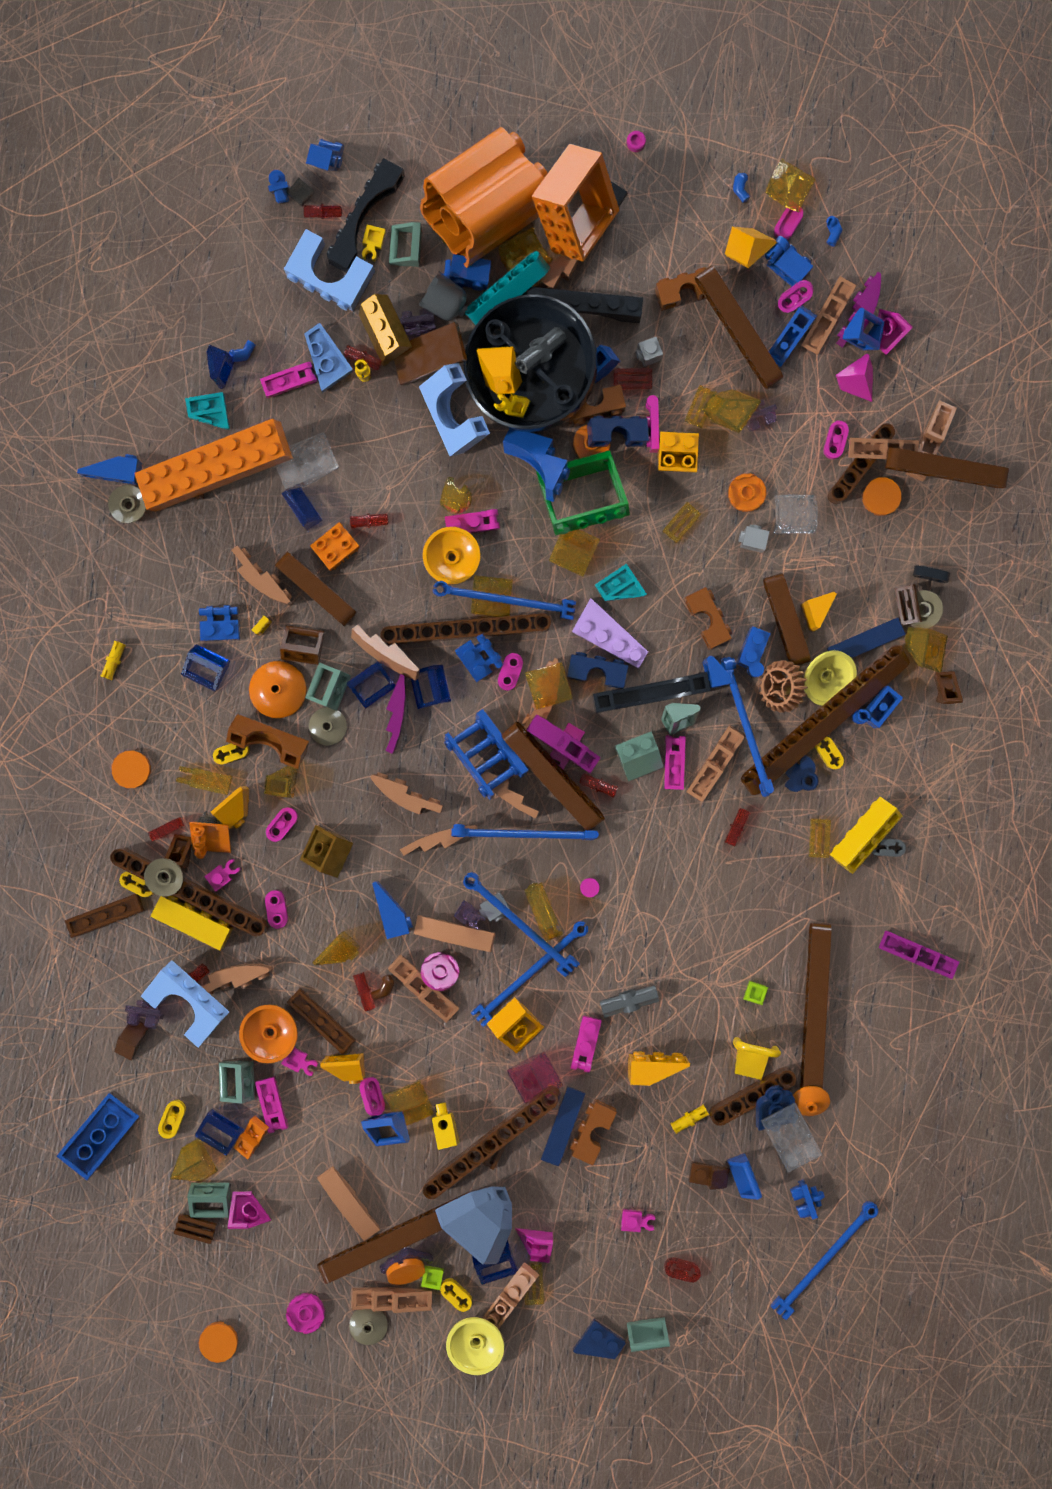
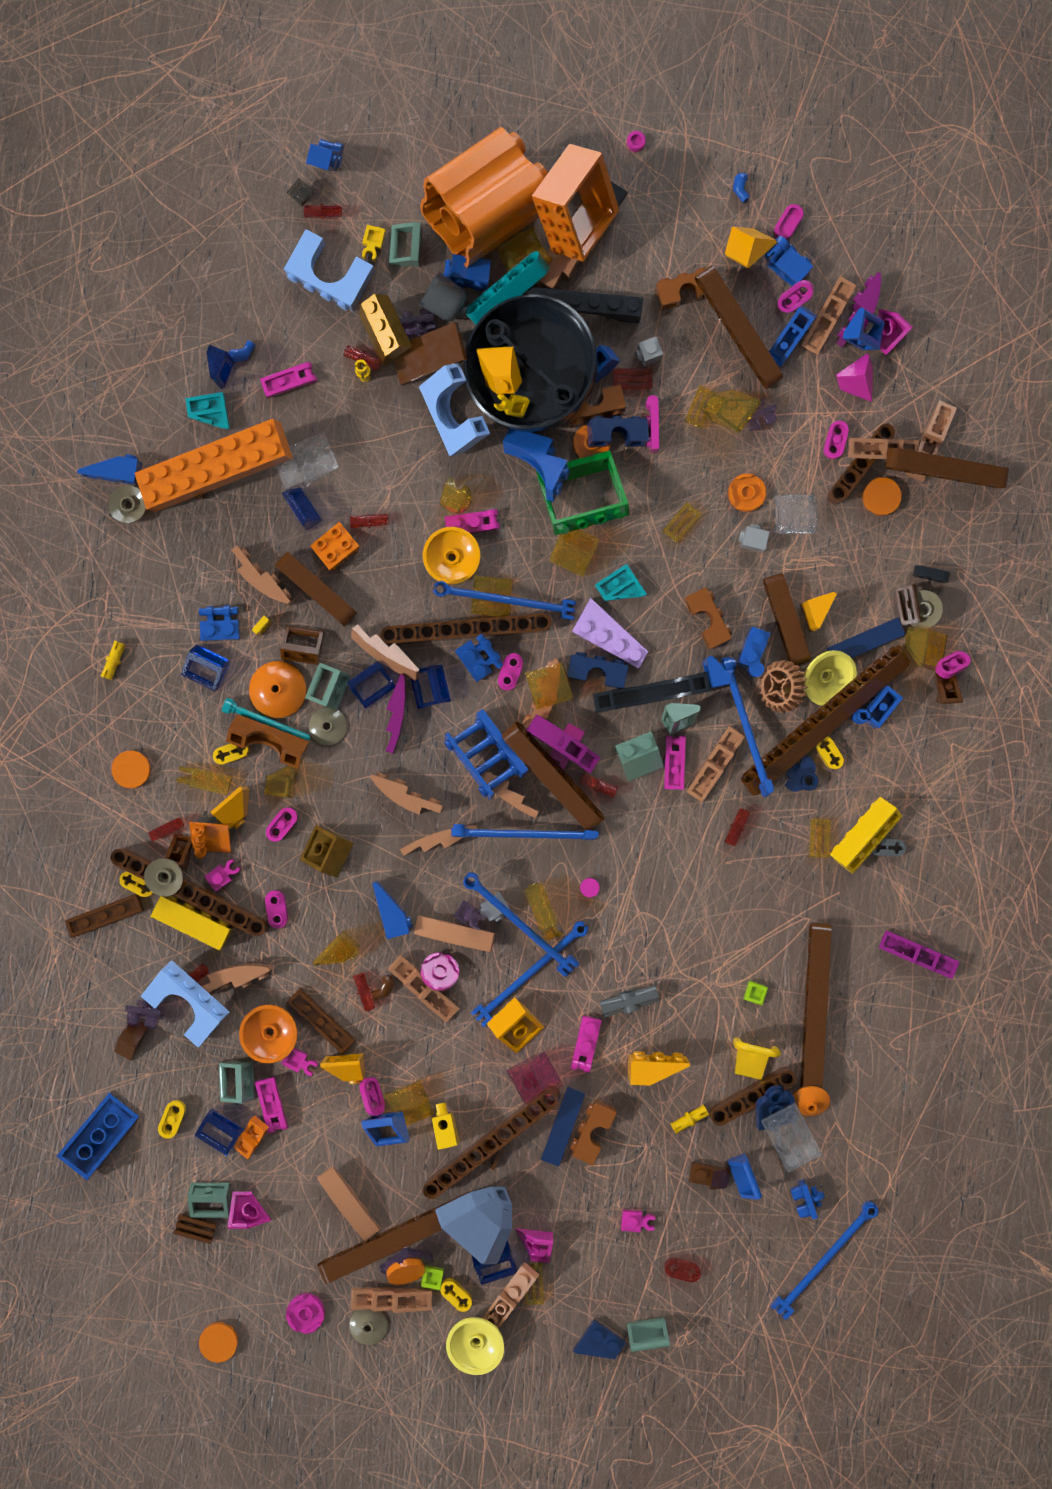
clear yellow slope [170,1138,218,1181] -> none
blue hips [268,170,291,204] -> none
medium blue wing [304,323,353,393] -> none
black arch [327,158,405,273] -> none
dark grey piece [515,327,567,374] -> none
light orange slope [658,432,699,473] -> none
clear yellow slope [765,158,816,213] -> none
blue arm [826,216,842,247] -> none
none -> teal piece [221,697,310,741]
none -> dark pink plate [935,651,971,678]

